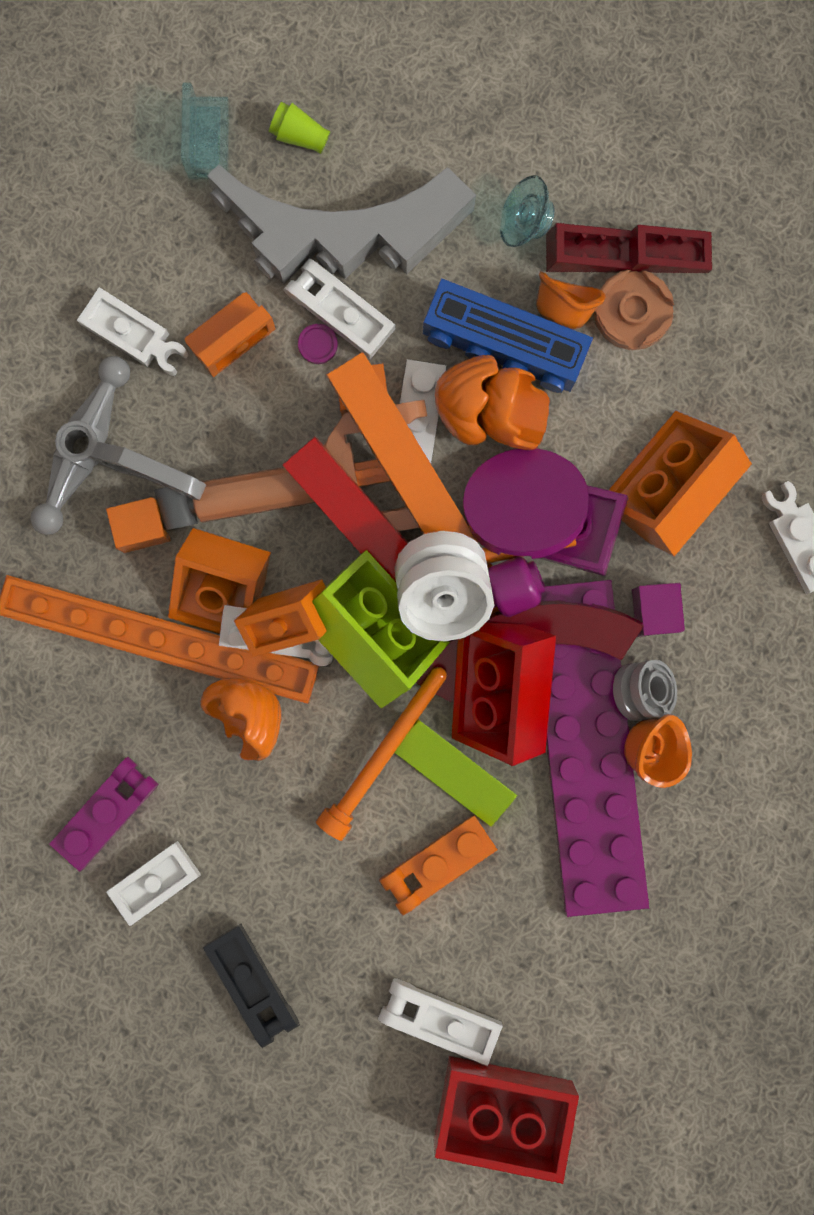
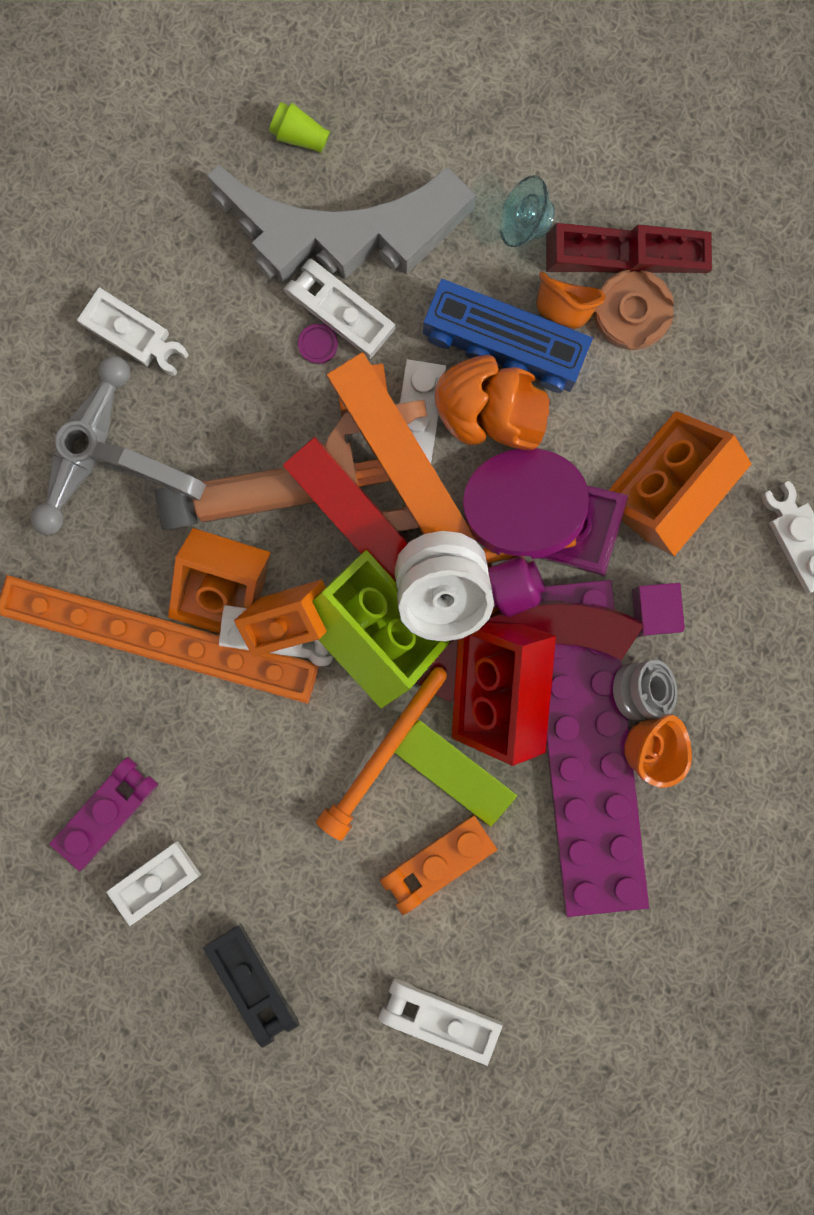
orange panel [106,497,171,553] -> none
clear light blue panel [181,82,229,179] -> none
orange panel [185,292,276,377] -> none
orange piece [200,678,281,761] -> none
red brick [433,1056,579,1184] -> none

